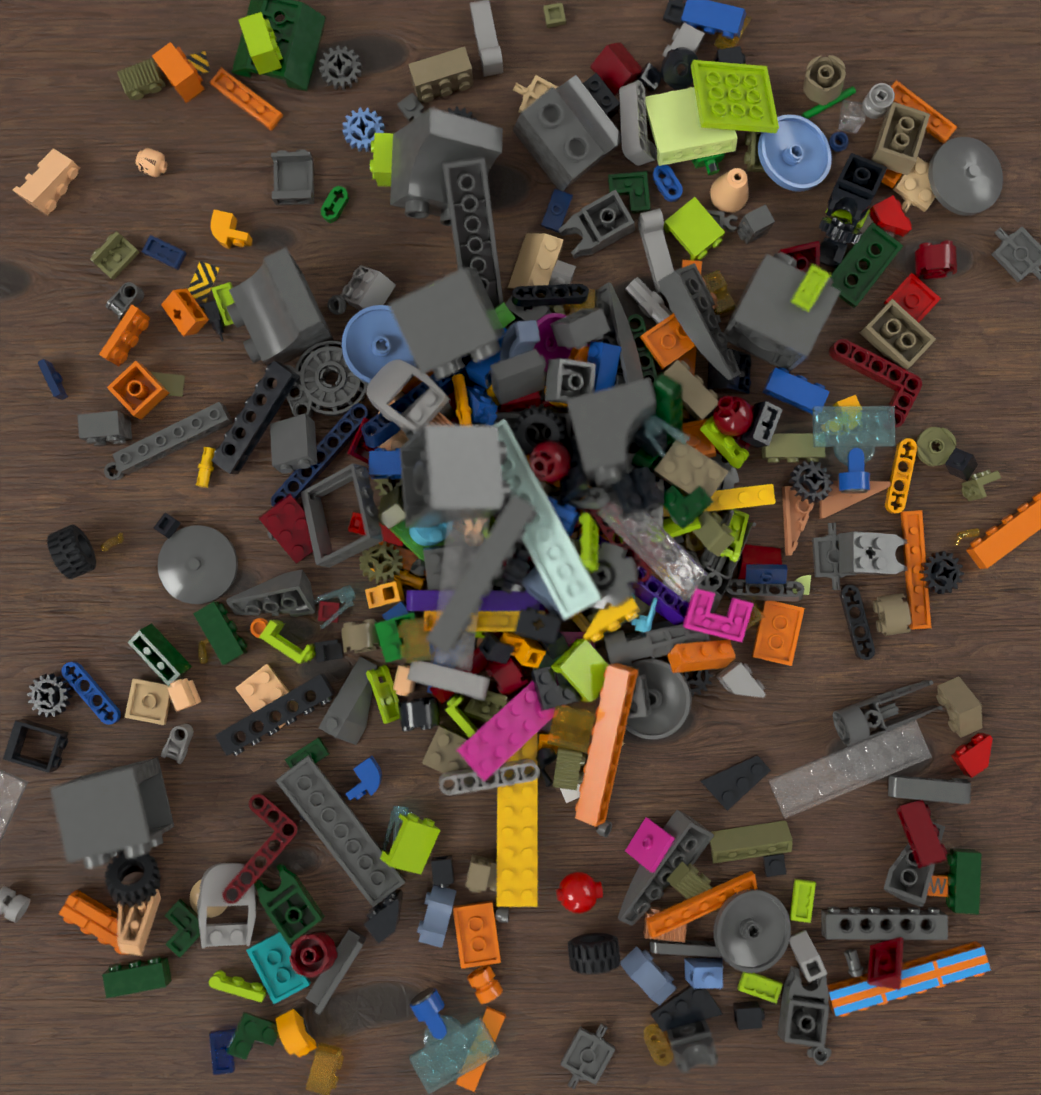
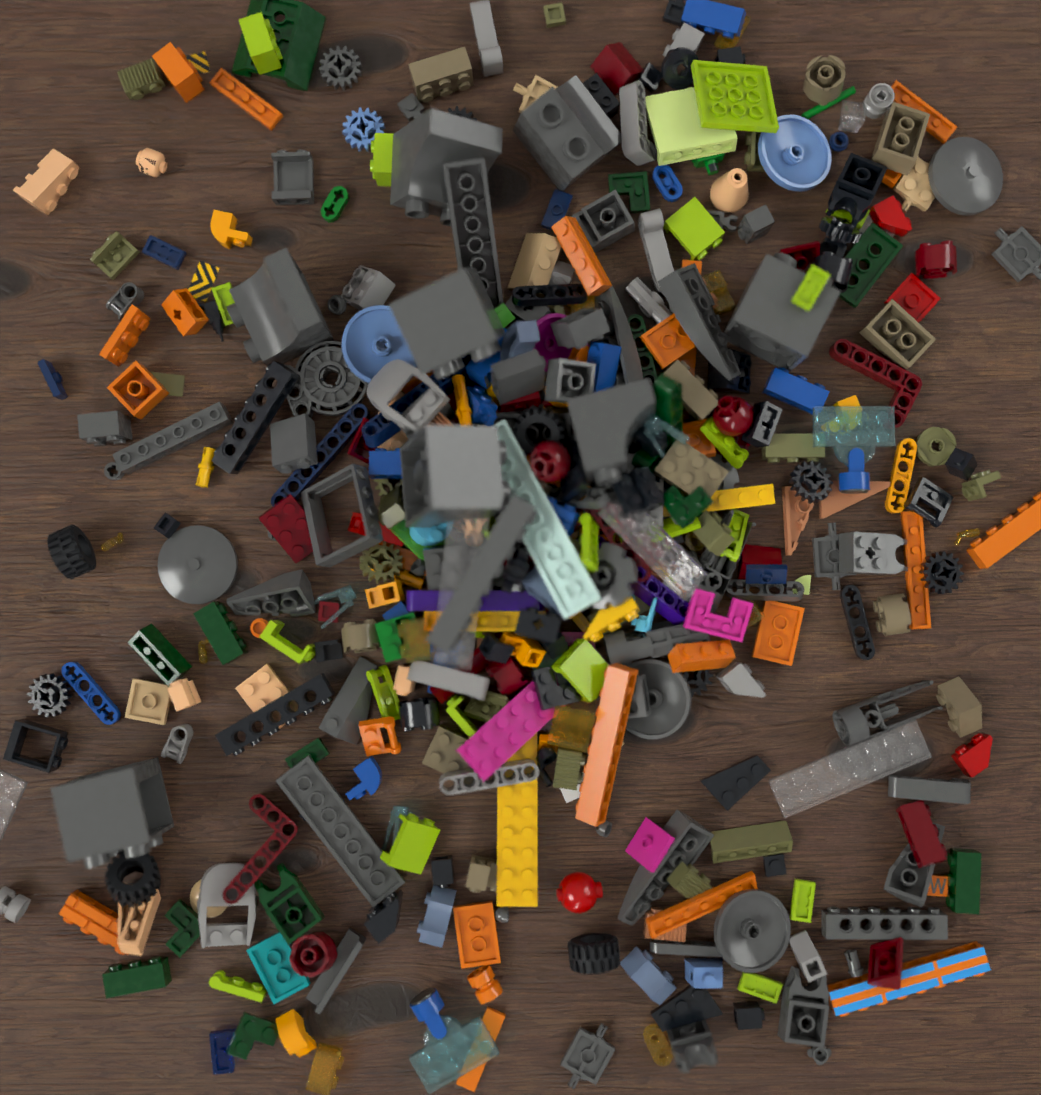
none -> orange plate [359,717,402,756]
none -> orange brick [551,216,613,296]
none -> black brick [811,251,853,293]
none -> black plate [904,477,954,528]

